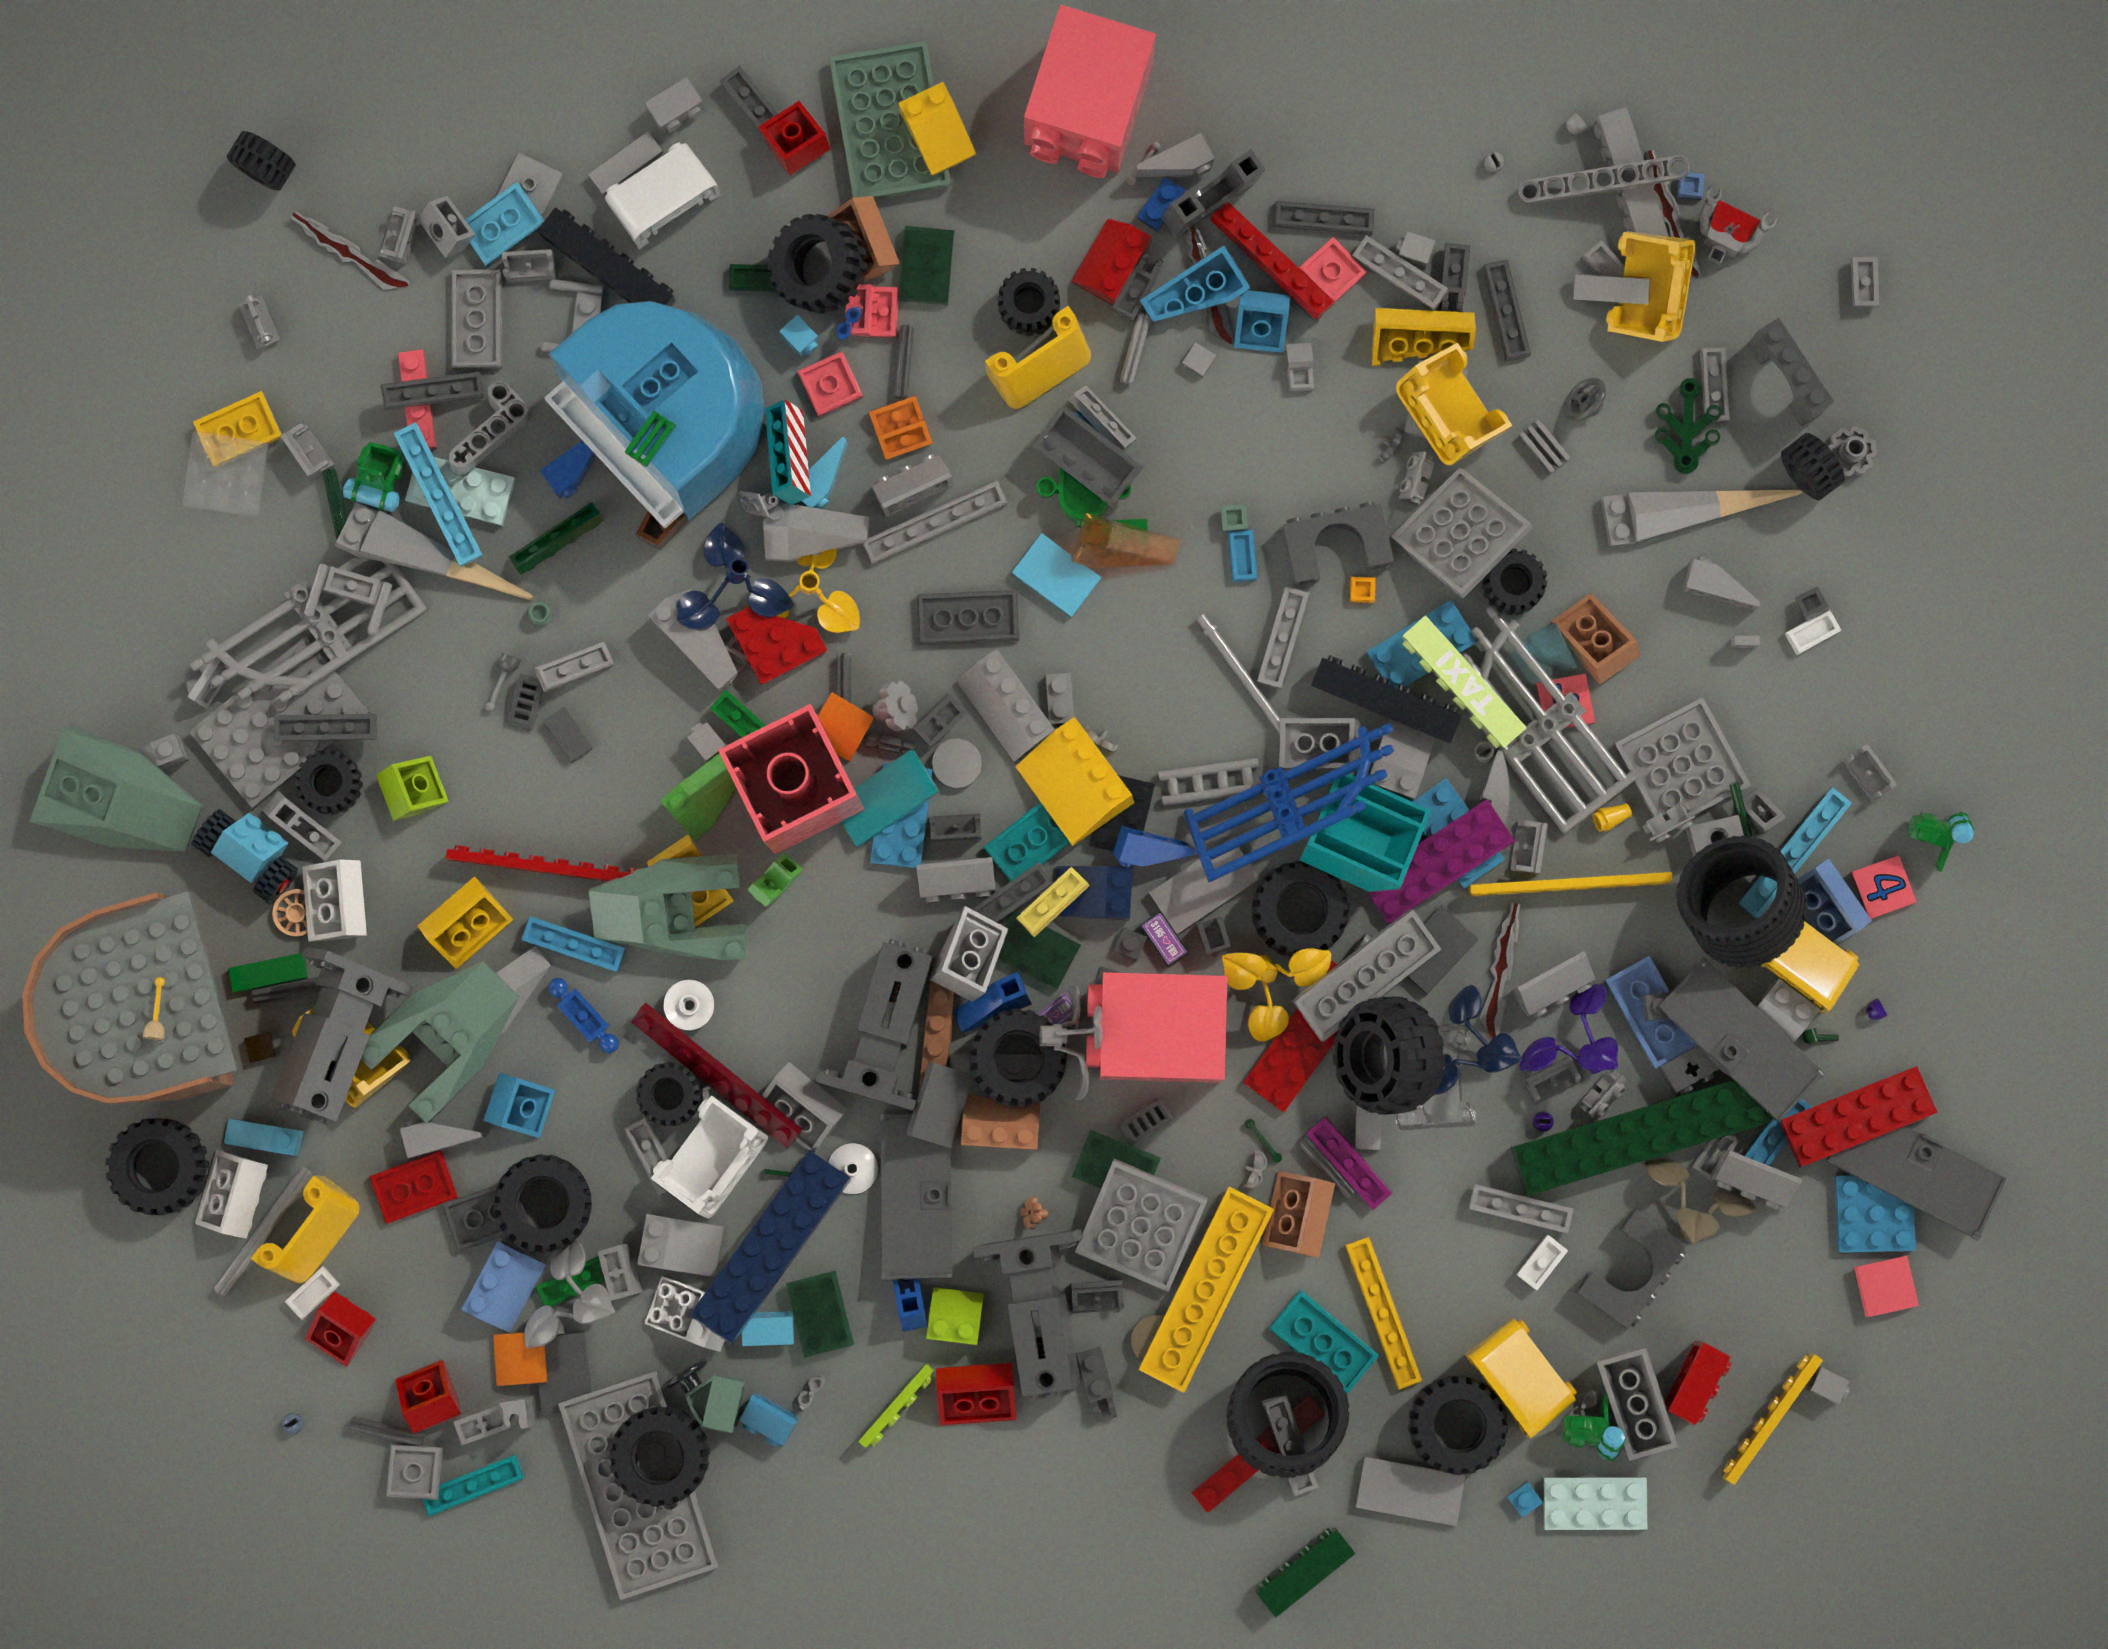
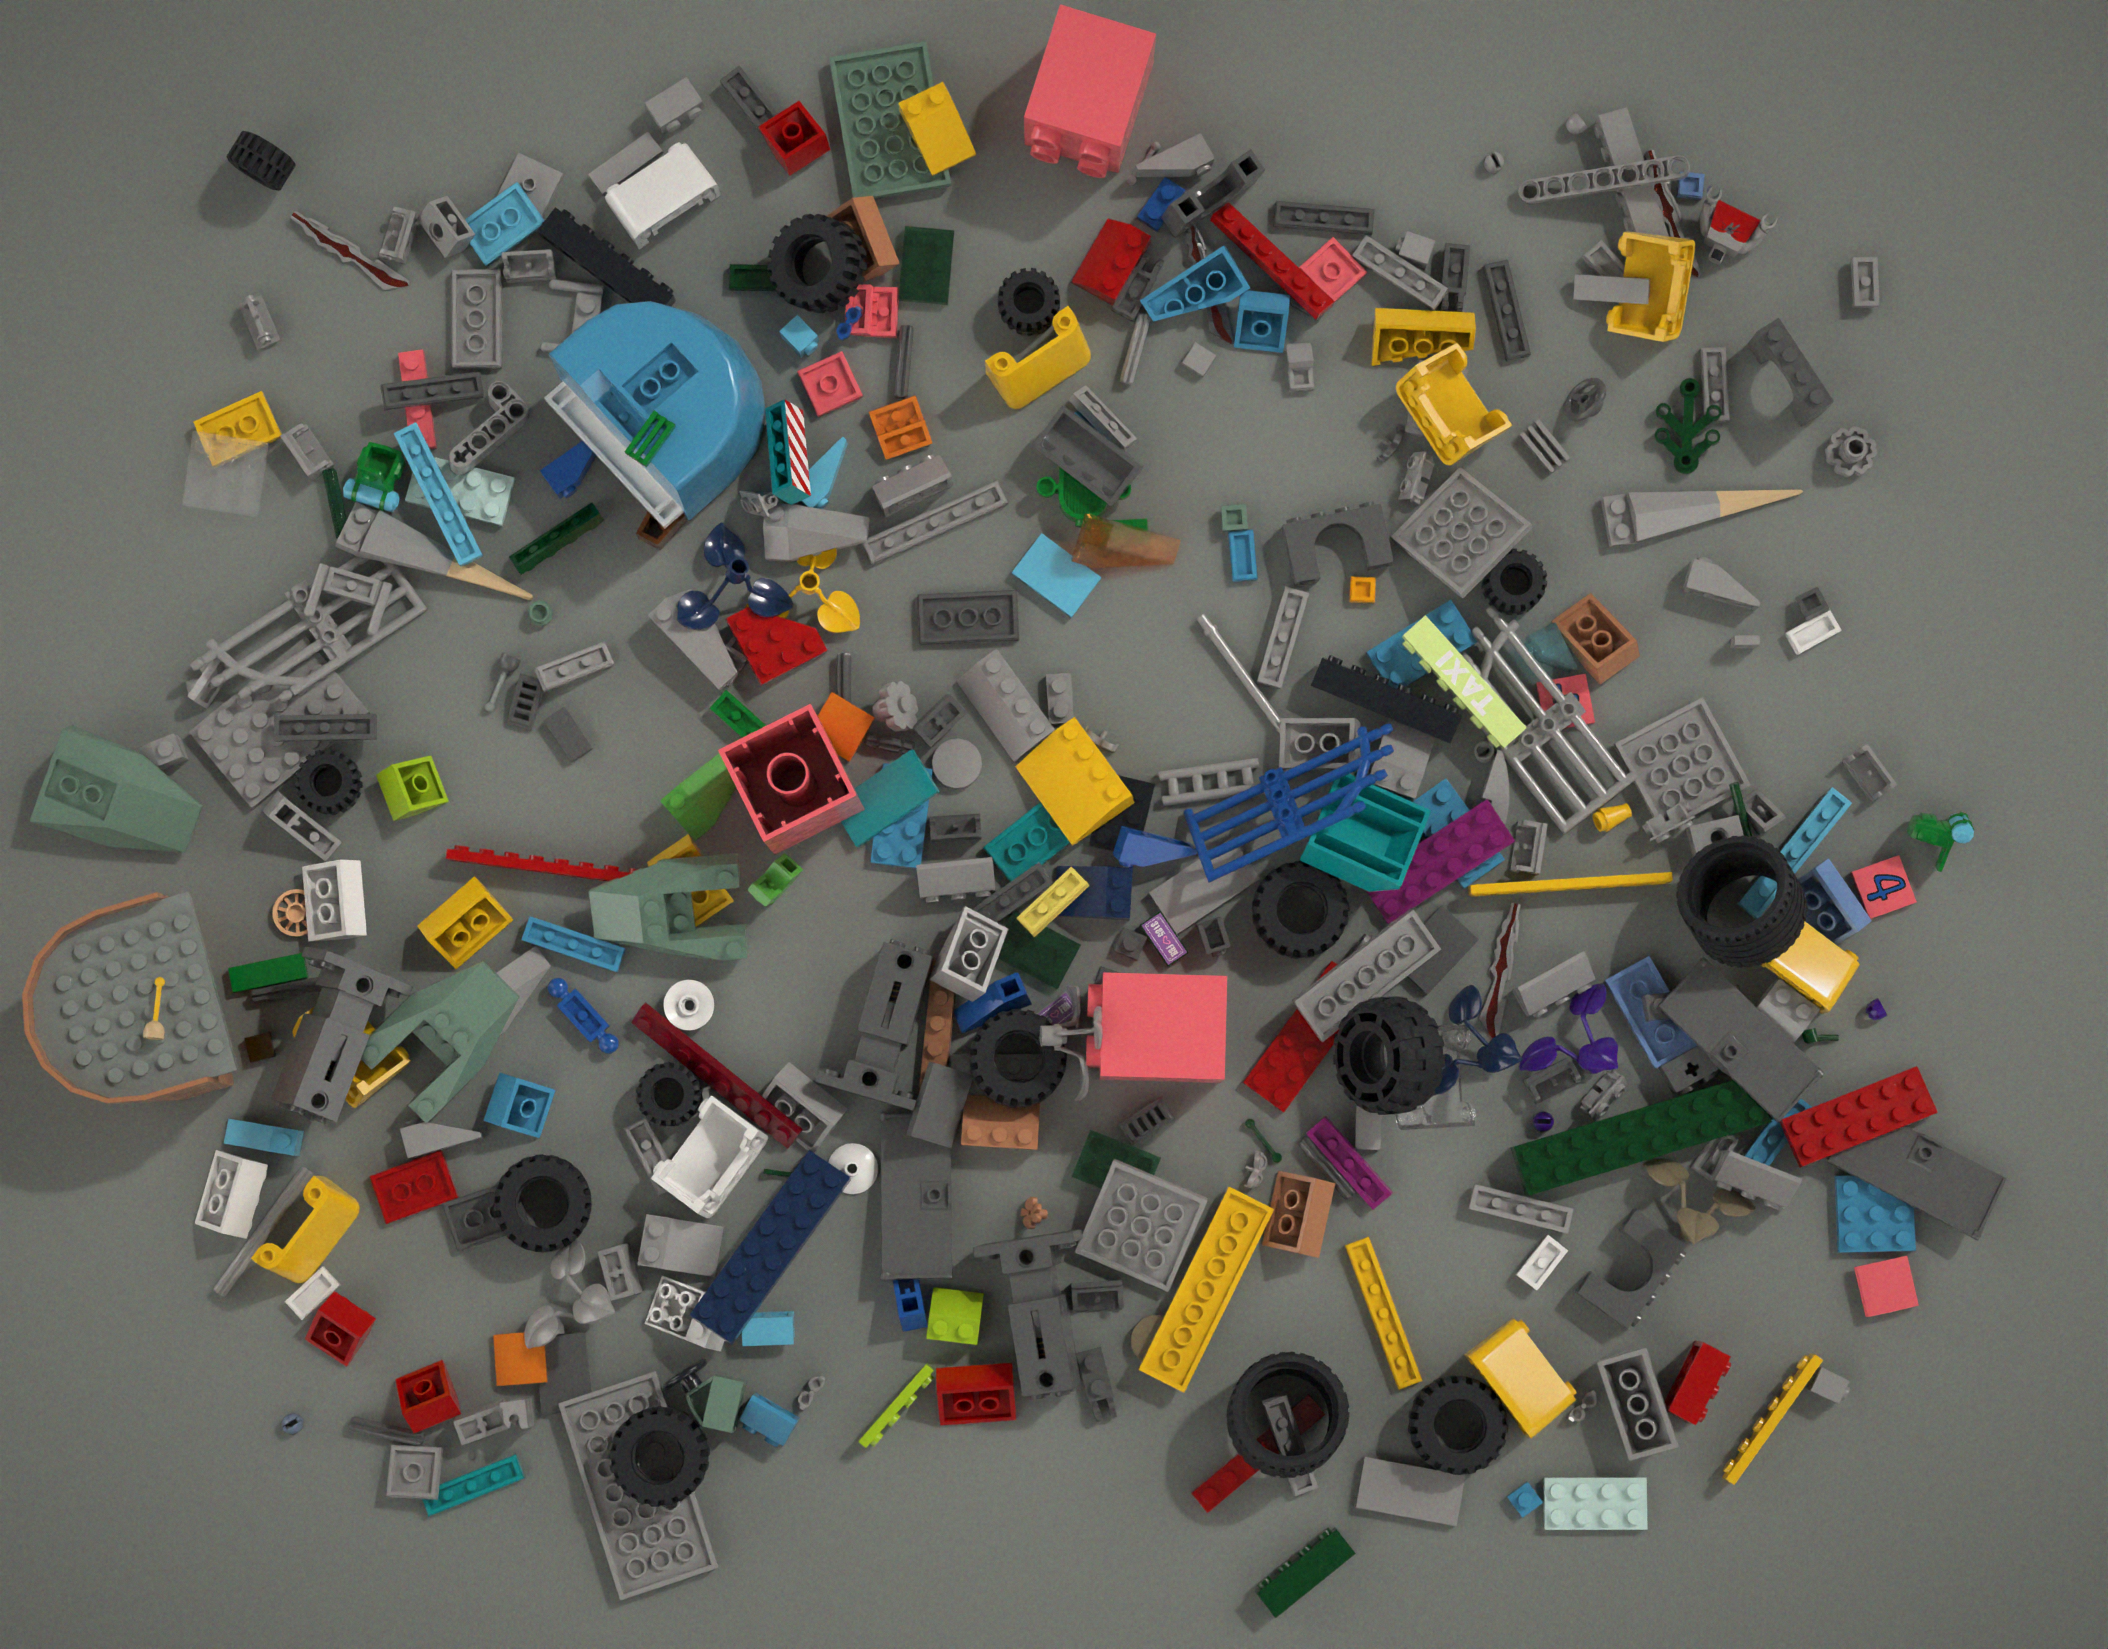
black tyre [105,1118,209,1215] -> none
brick [191,809,298,904] -> none
medium blue slope [461,1241,547,1333] -> none
green tile [535,1256,605,1307] -> none
light grey brick [687,722,726,762] -> none
clear green plate [786,1270,854,1358] -> none
yellow plant [1222,948,1331,1042] -> none
teal tile [1268,1289,1379,1394] -> none
green piece [1561,1394,1625,1462] -> none
black tyre [1781,433,1845,501] -> none

